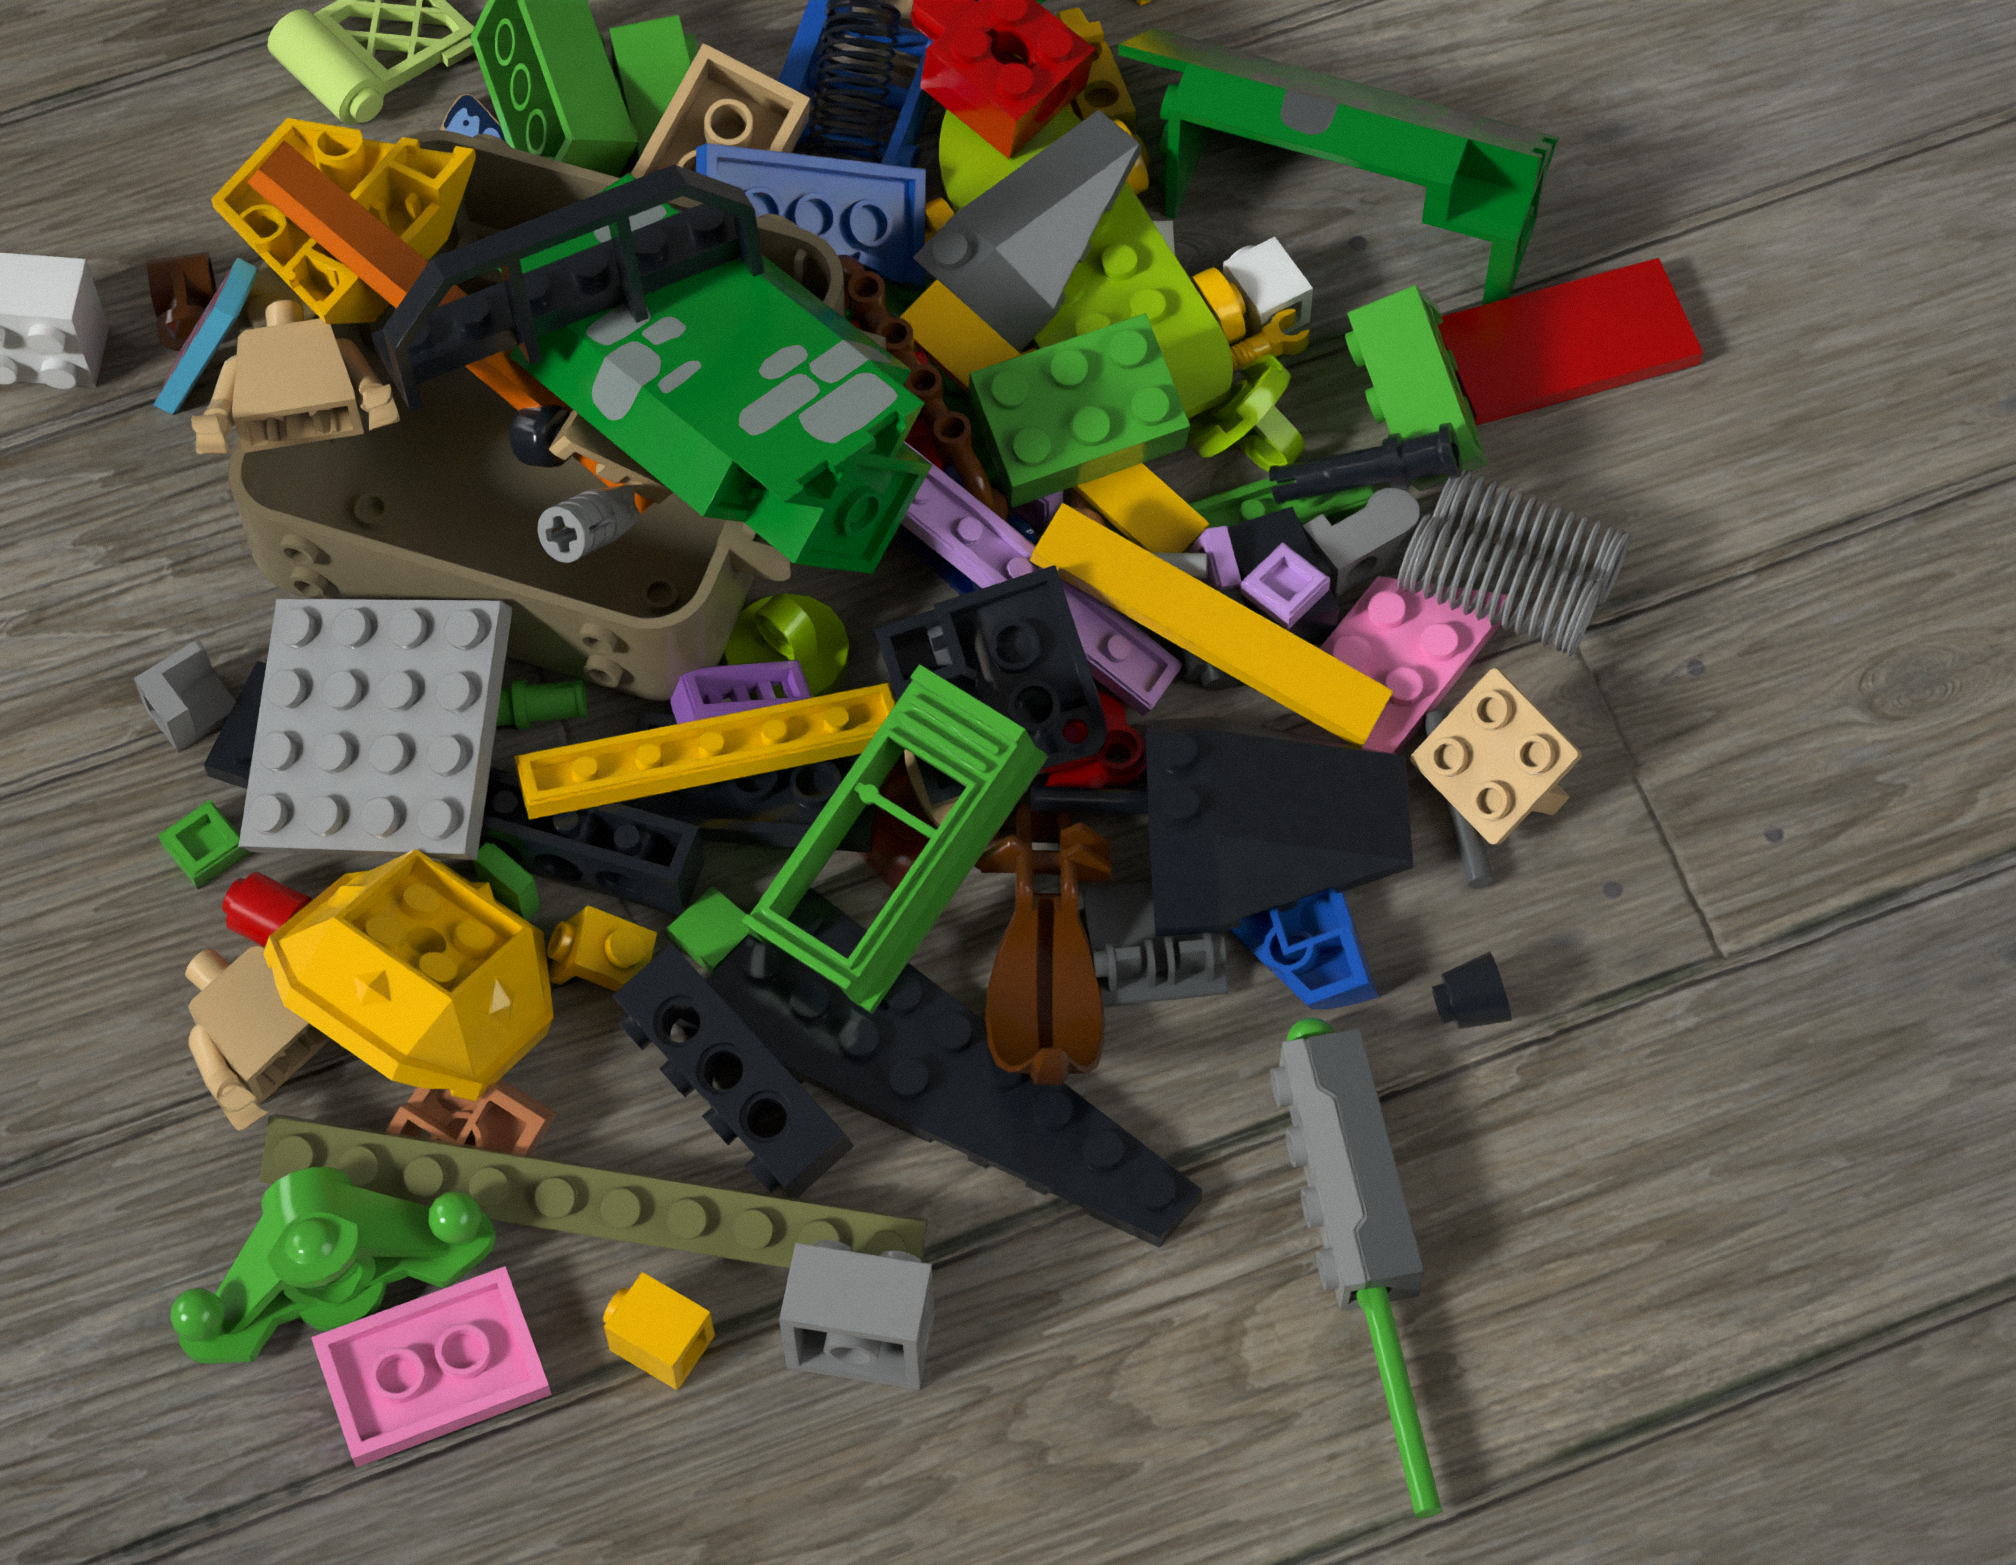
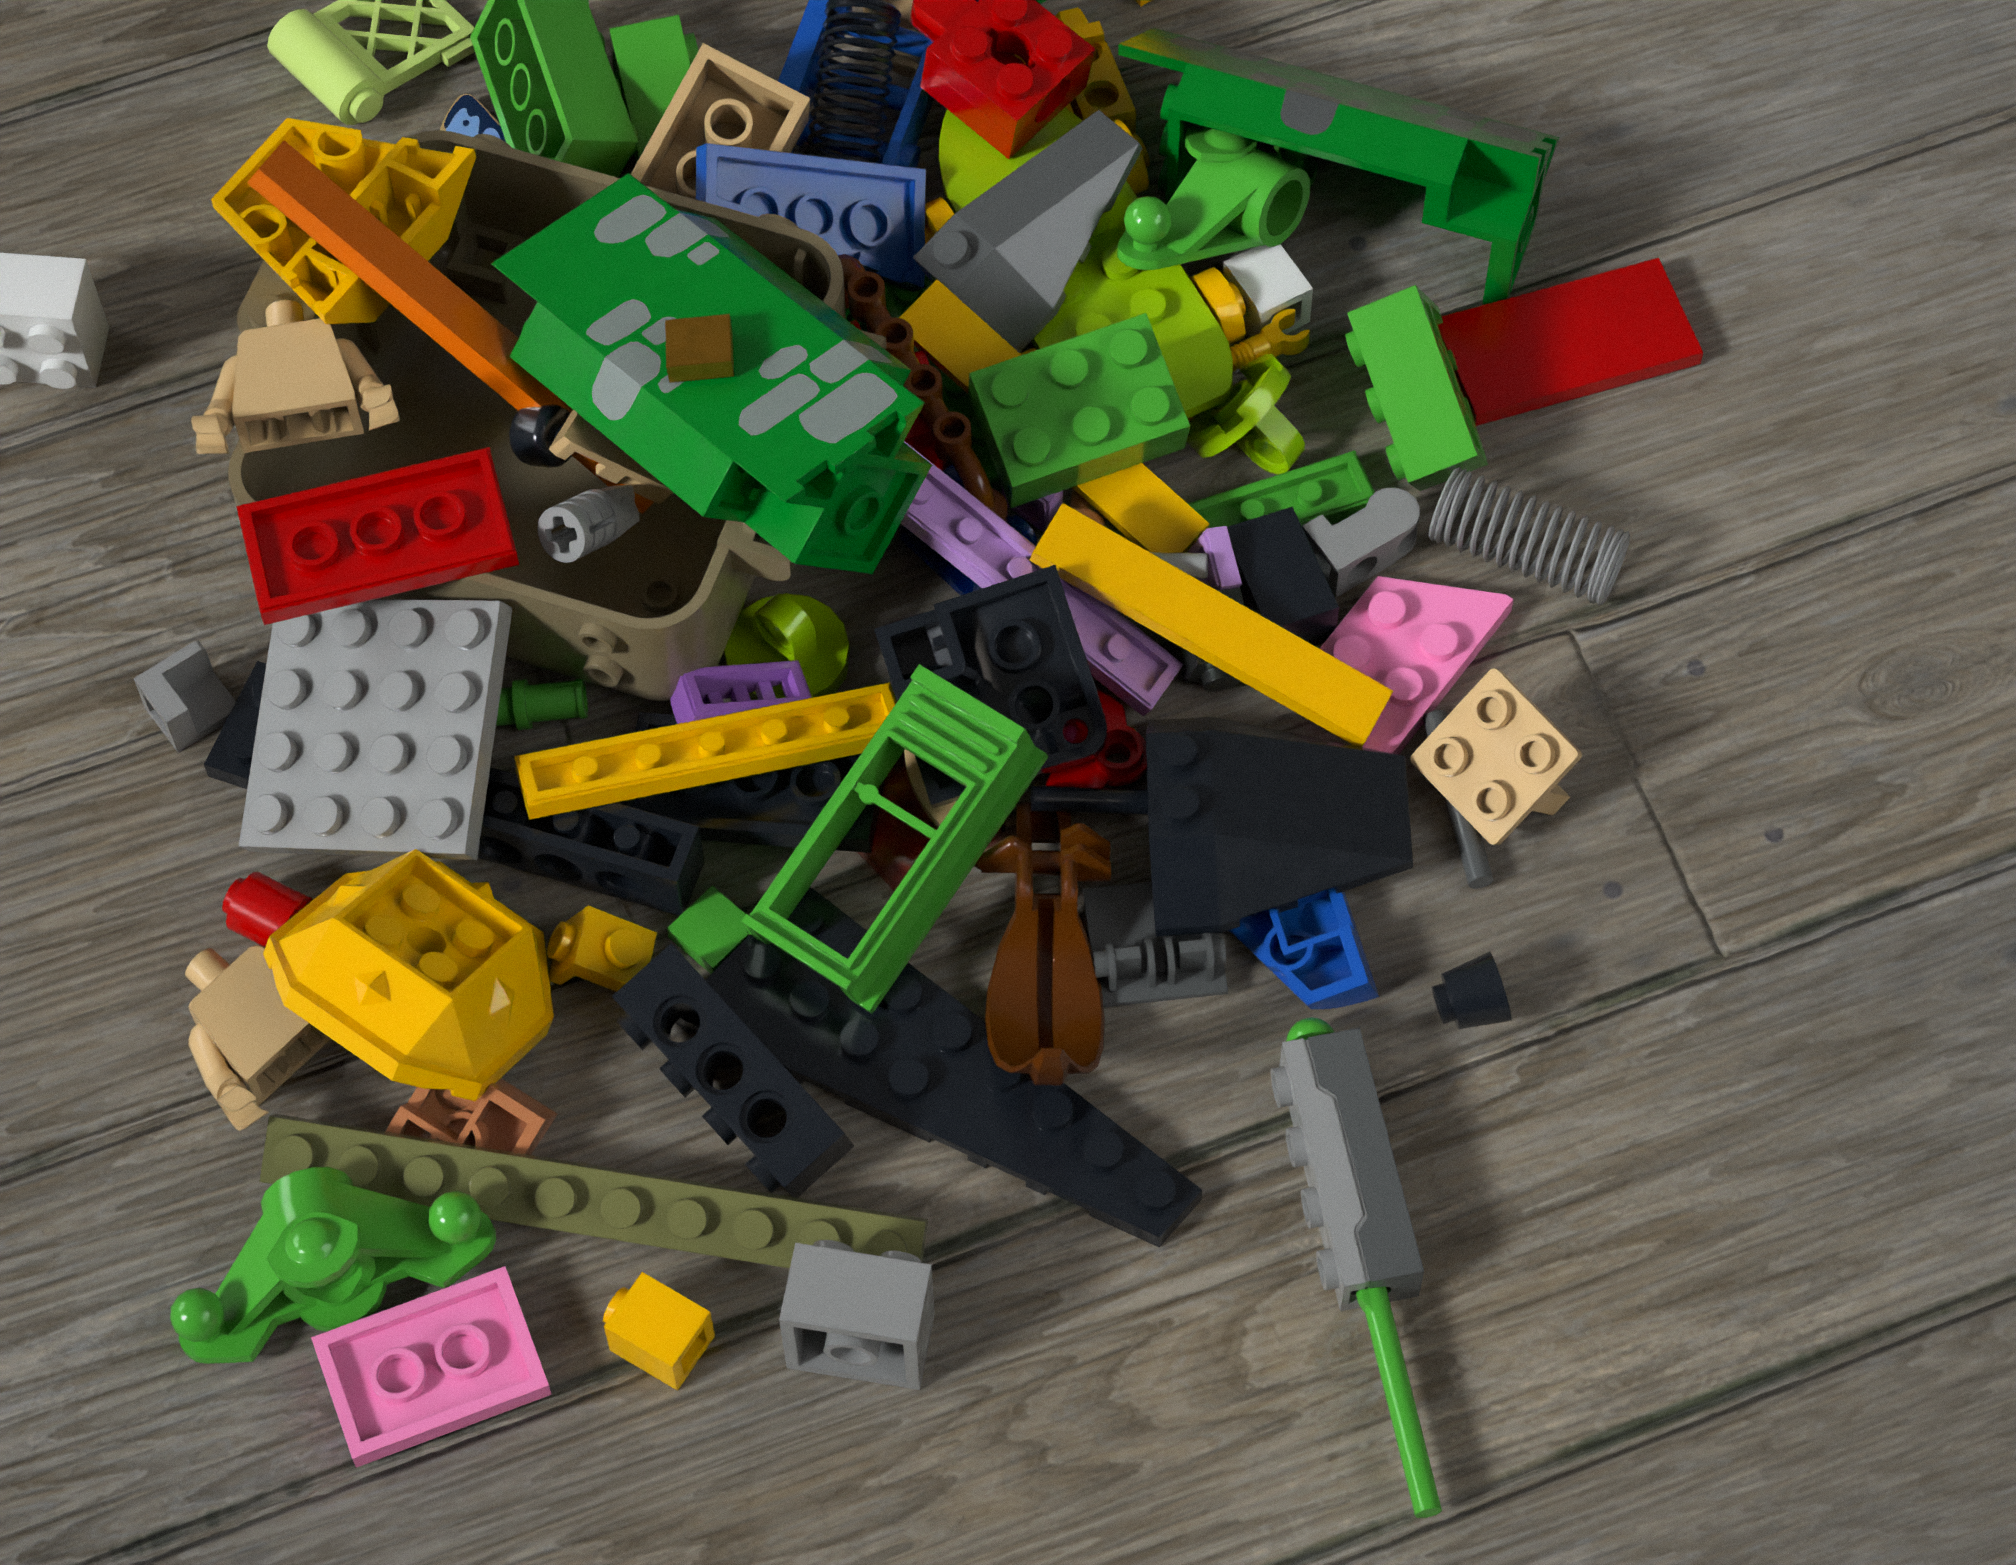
reddish brown piece [147,252,217,351] -> none
medium azure tile [153,258,258,415] -> none
bright green tile [158,799,250,889] -> none
black plate [371,164,765,412] -> none
bright green tile [473,842,540,921] -> none
lavender tile [1240,542,1330,630] -> none
black pin [1269,422,1462,505] -> none
light grey piece [1397,514,1602,657] -> none
none -> red tile [236,447,519,625]
none -> pearl gold tile [665,314,734,383]
none -> bright green piece [1117,124,1318,270]

